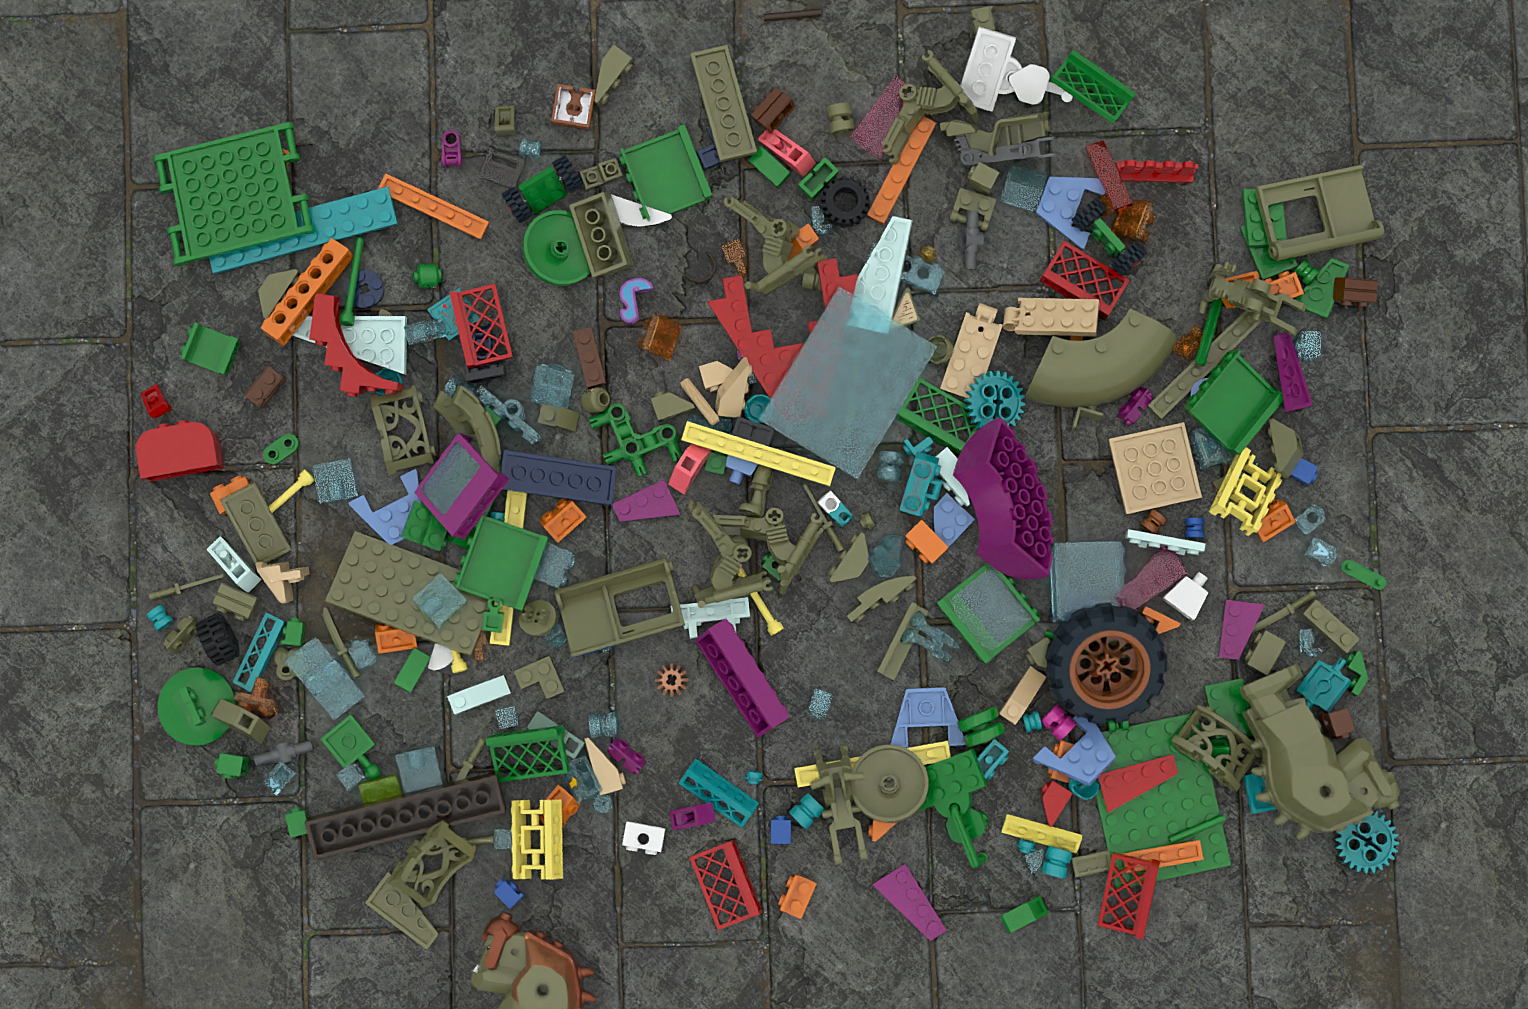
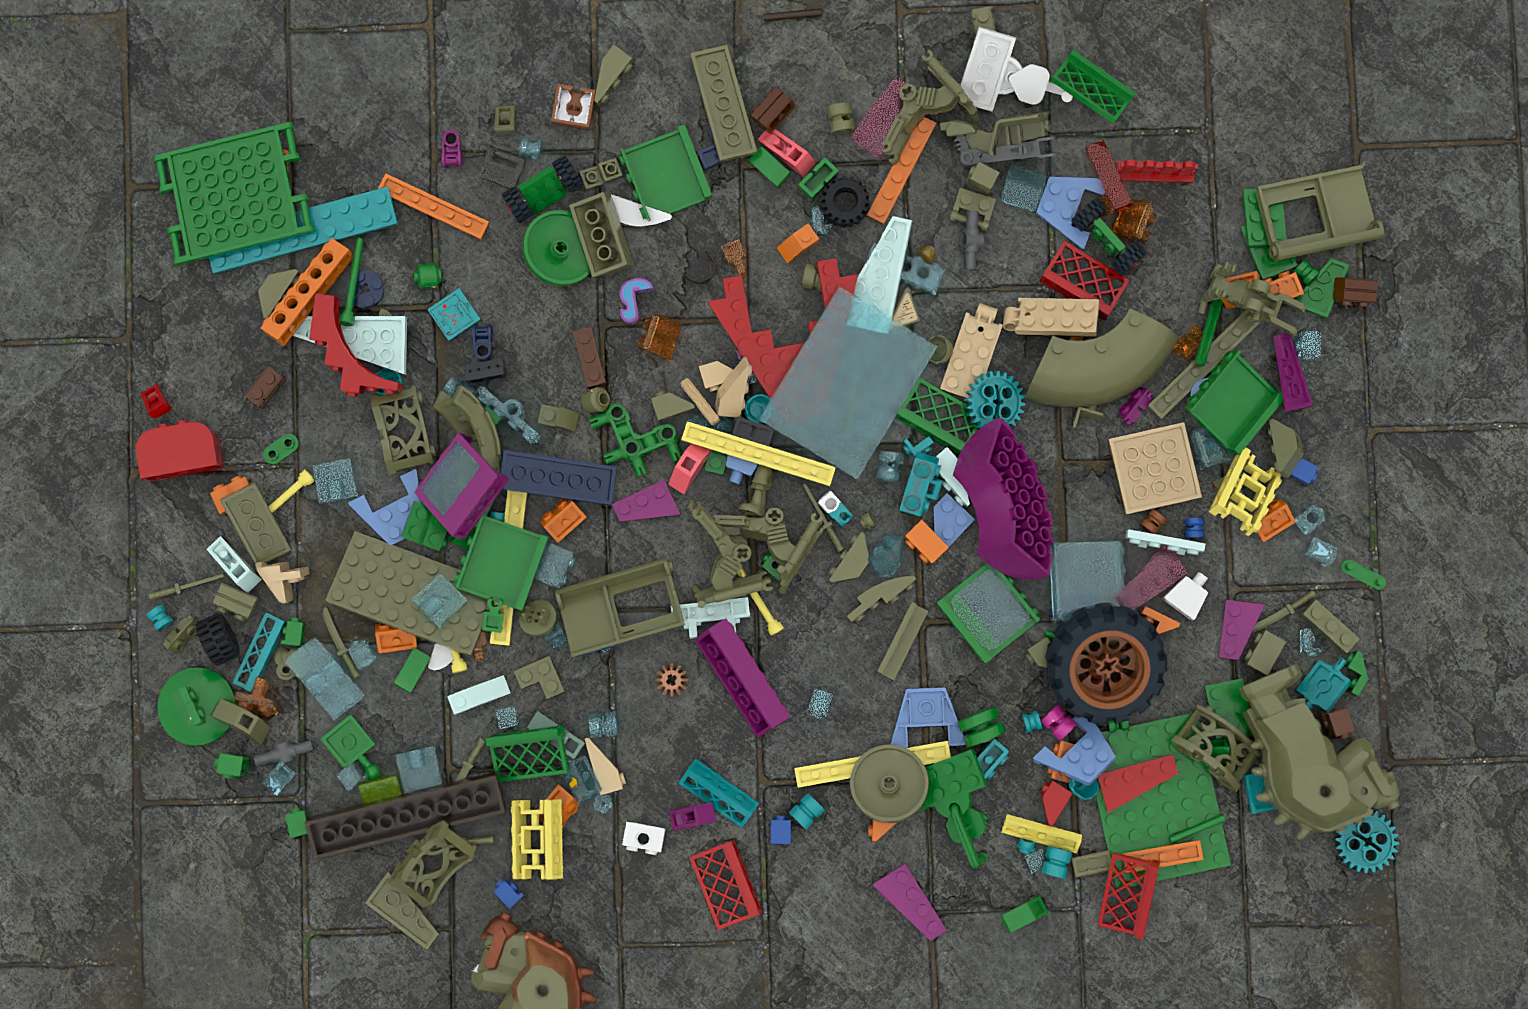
green panel [180,322,241,376] -> none
clear light blue brick [404,318,446,345] -> none
red fence [449,284,513,370] -> none
clear light blue tile [494,829,512,849] -> none
clear light blue plate [530,363,575,409] -> none
magenta hinge [607,737,647,775] -> none
olive piece [724,197,827,294] -> none
teal plate [744,770,764,784] -> none
orange bracket [778,873,817,919] -> none
olive piece [810,744,868,865] -> none
clear light blue piece [900,611,960,662] -> none
tan slope [999,666,1046,725] -> none

